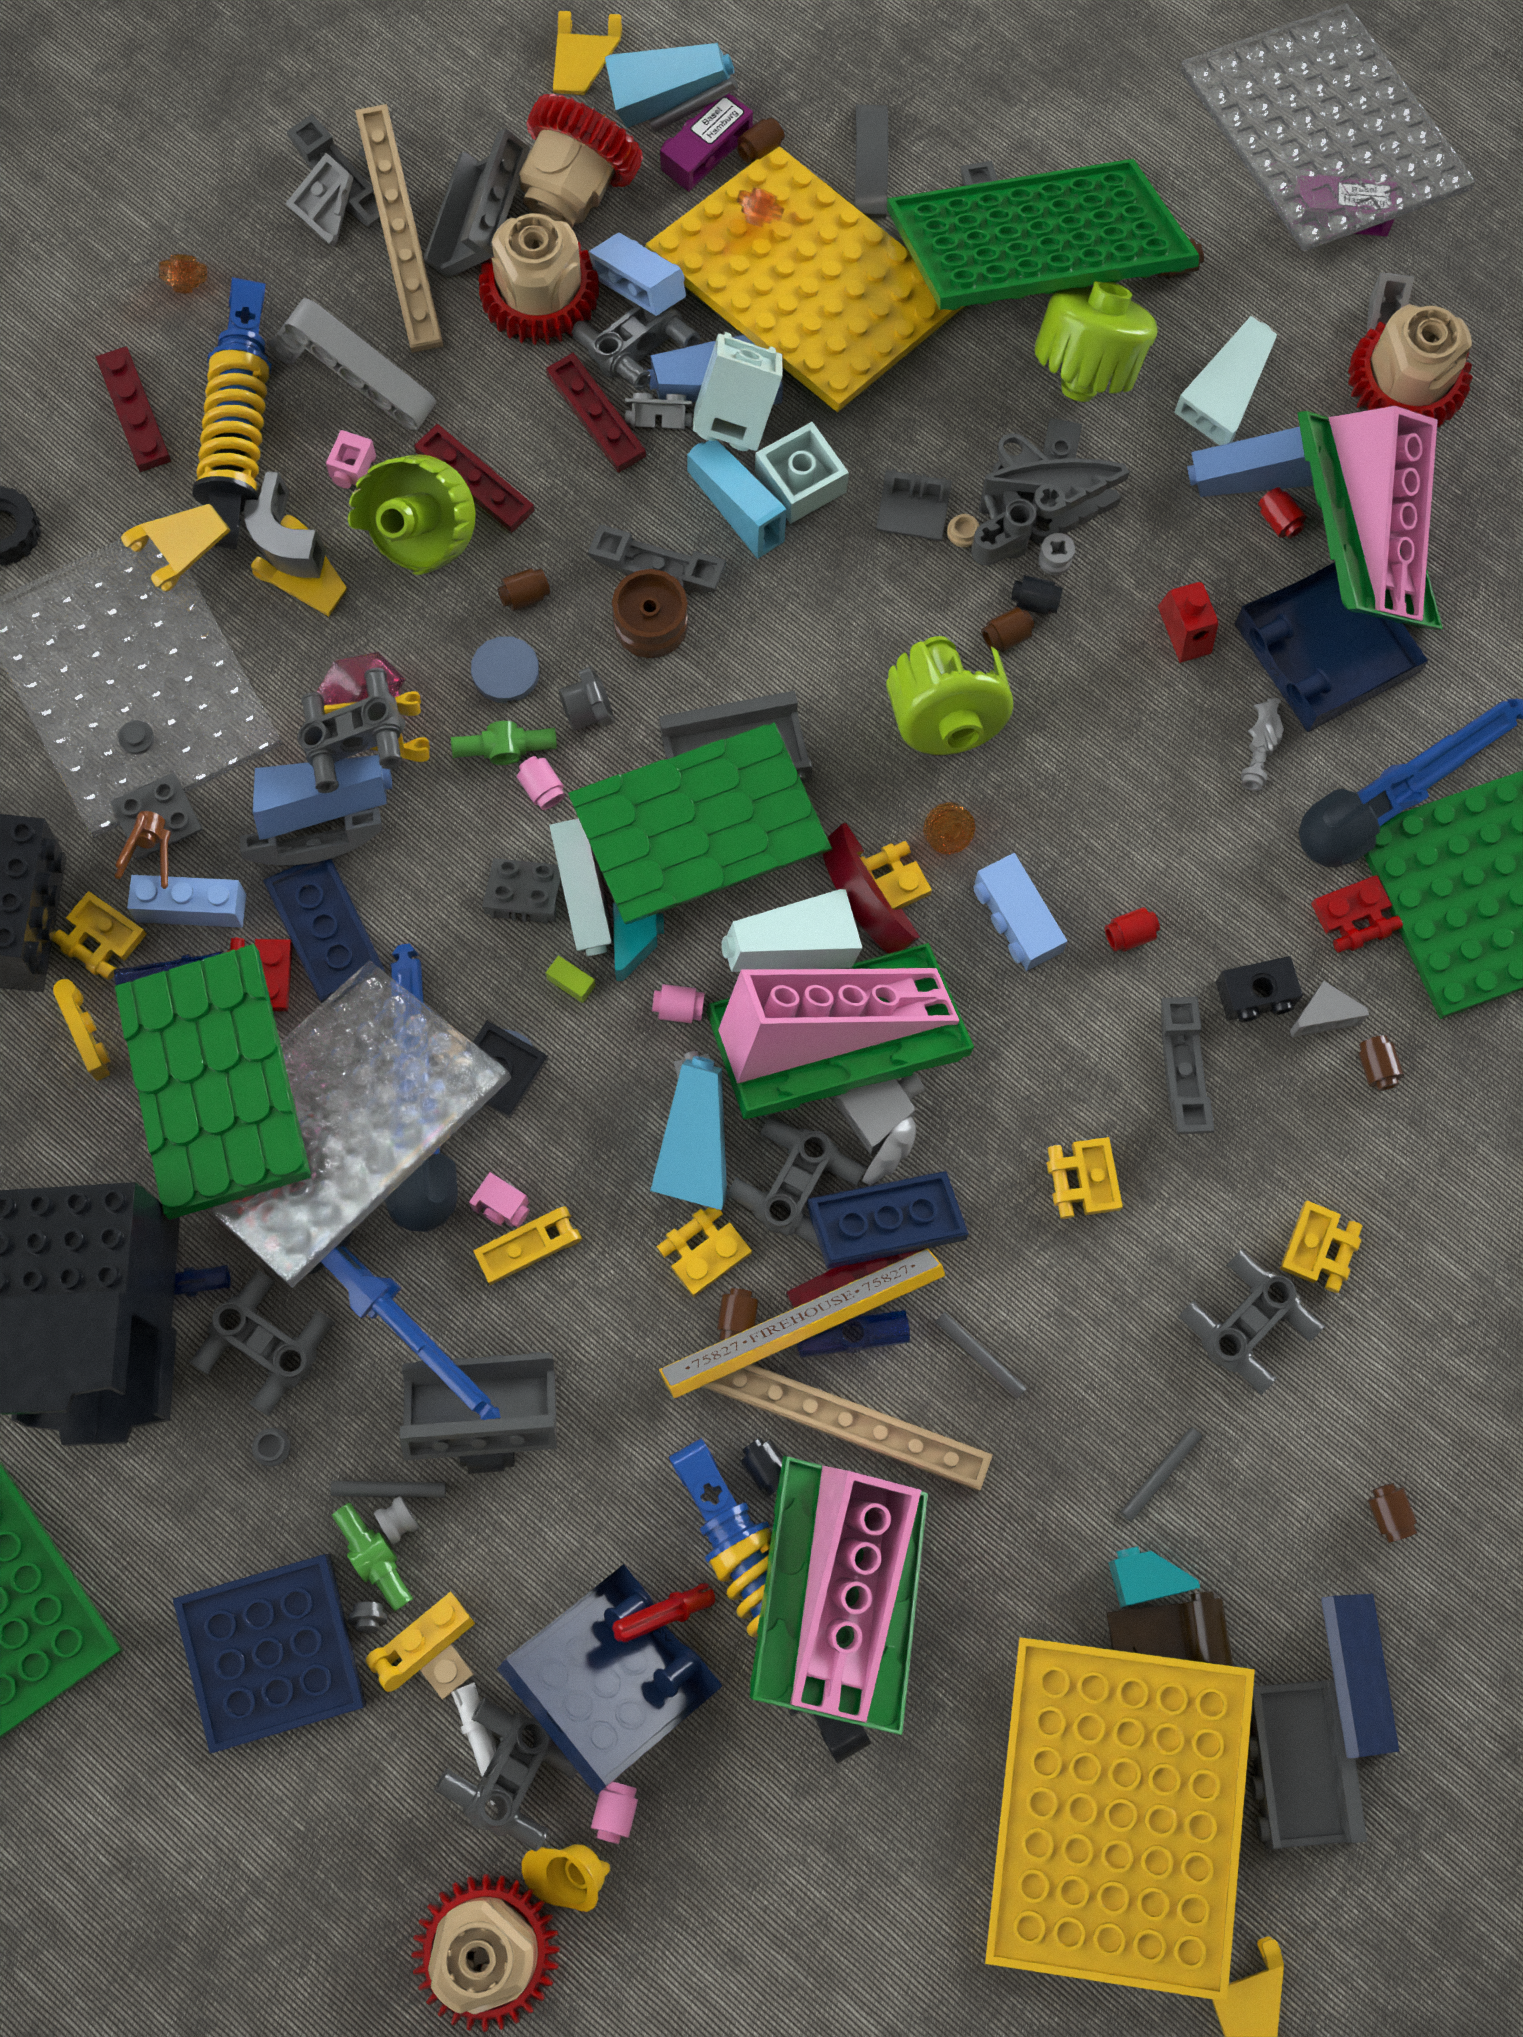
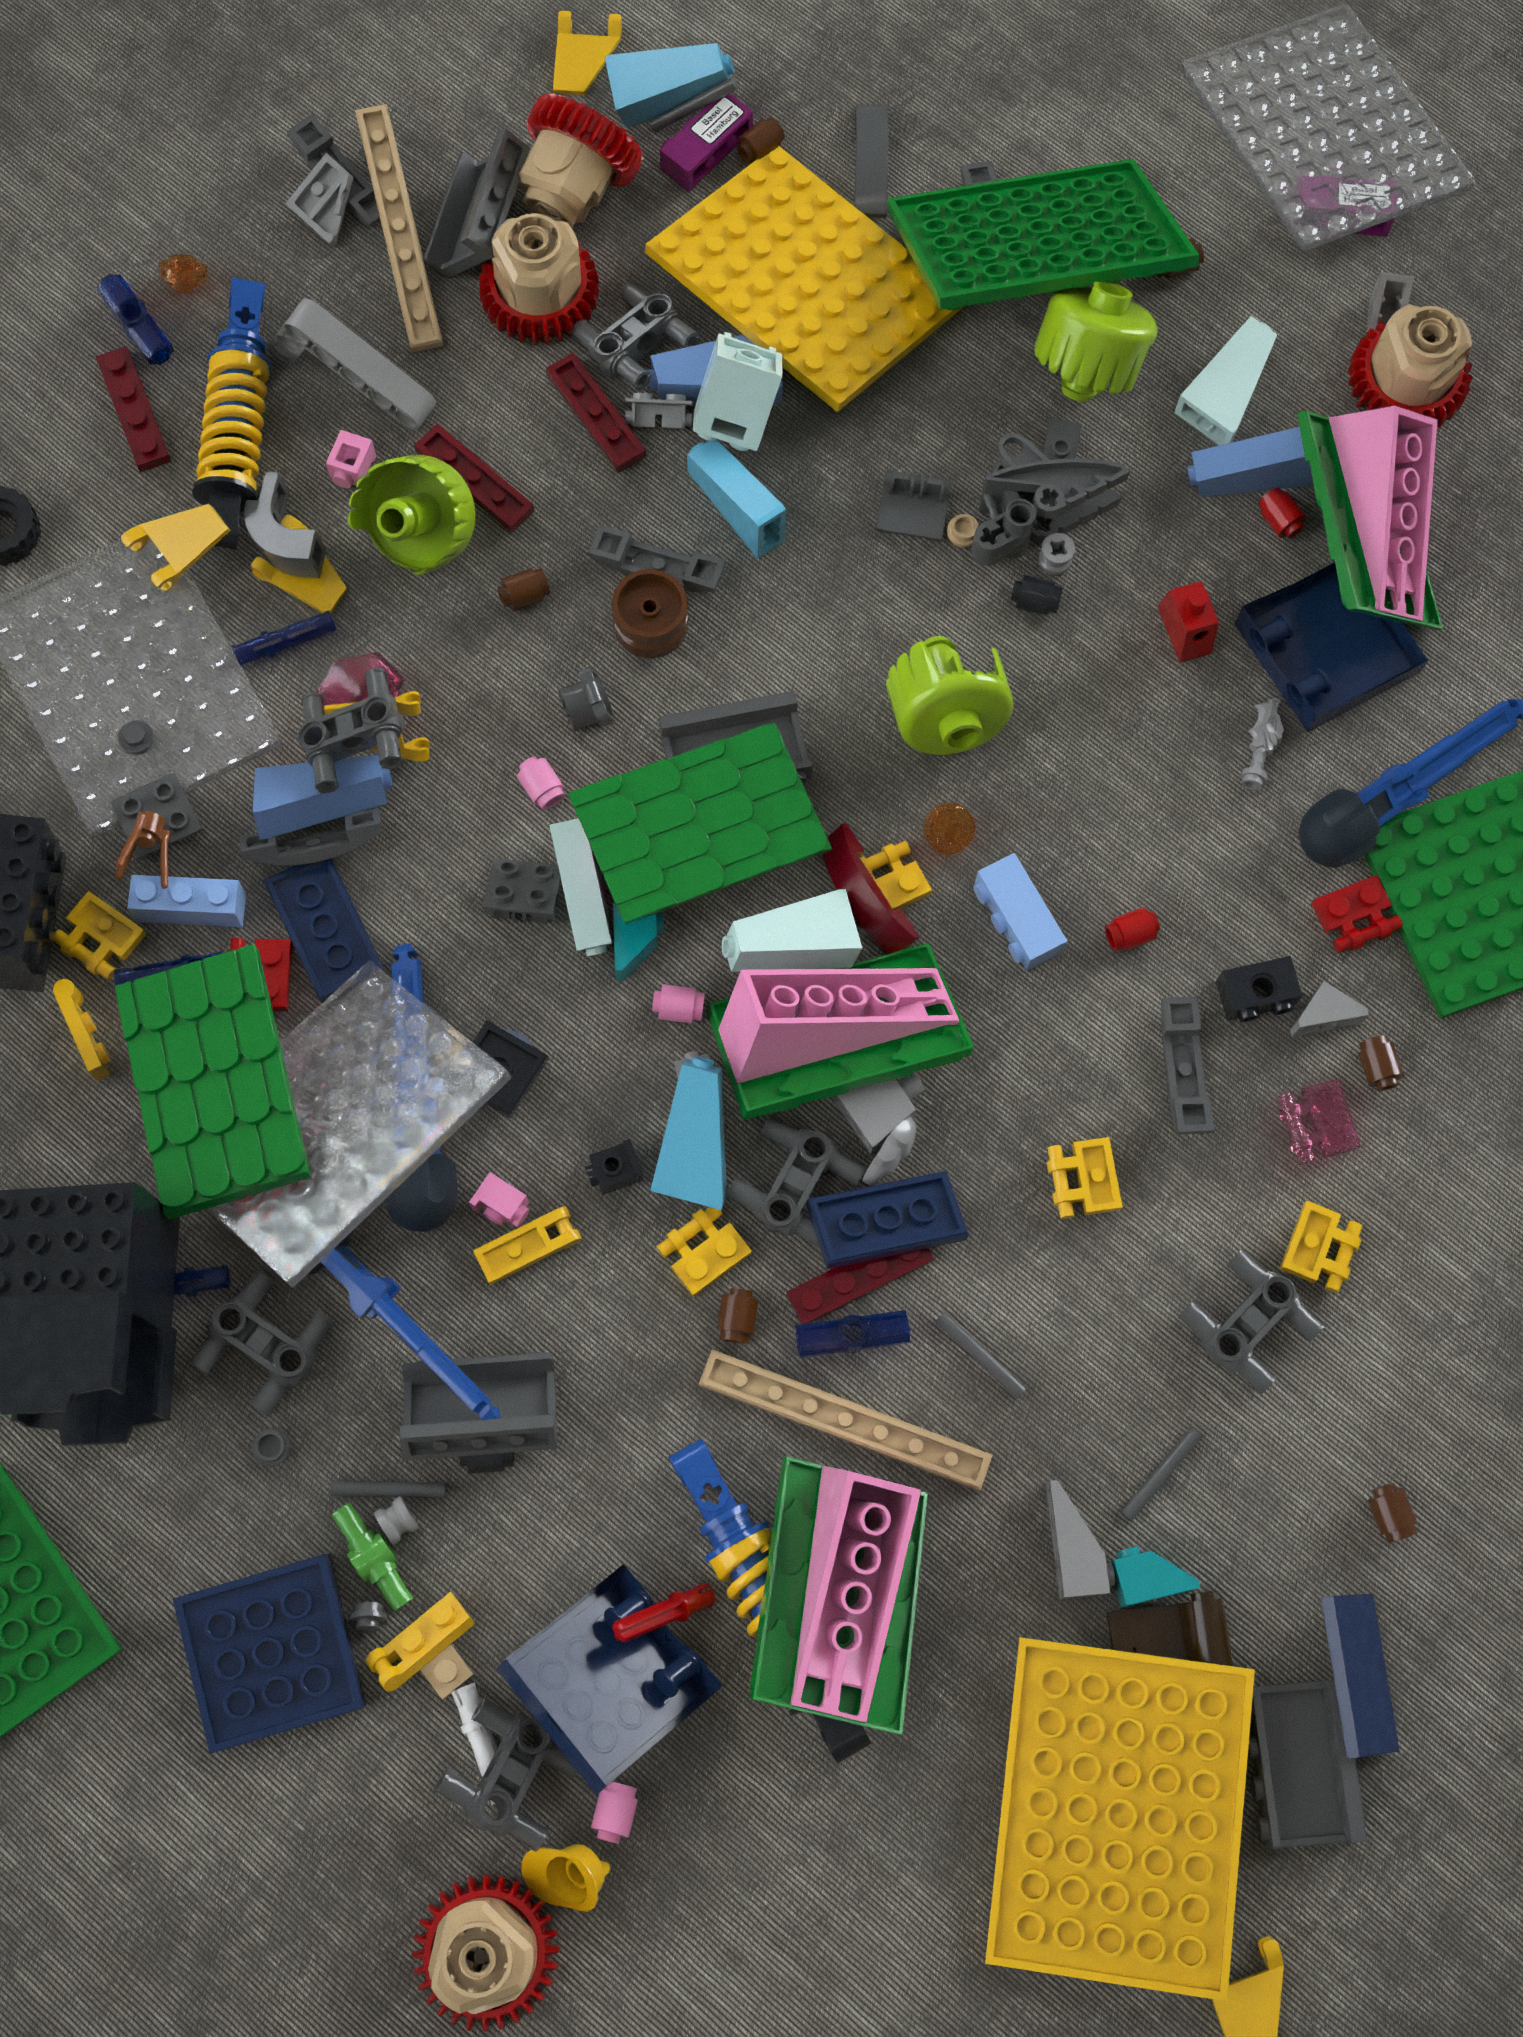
bright green pin [451,721,557,765] -> none
sand blue tile [471,637,539,703] -> none
lime piece [545,955,596,1003] -> none
light blue brick [589,232,686,316] -> none
tile [659,1248,945,1398] -> none
clear orange plate [736,186,785,227] -> none
black brick [740,1437,783,1496] -> none
light aqua brick [755,422,849,524] -> none
reddish brown brick [981,607,1035,652] -> none
none -> clear blue piece [96,273,174,365]
none -> clear blue pin [232,610,337,666]
none -> black brick [585,1139,643,1195]
none -> light grey slope [1045,1480,1115,1600]
none -> clear pink plate [1278,1079,1361,1165]

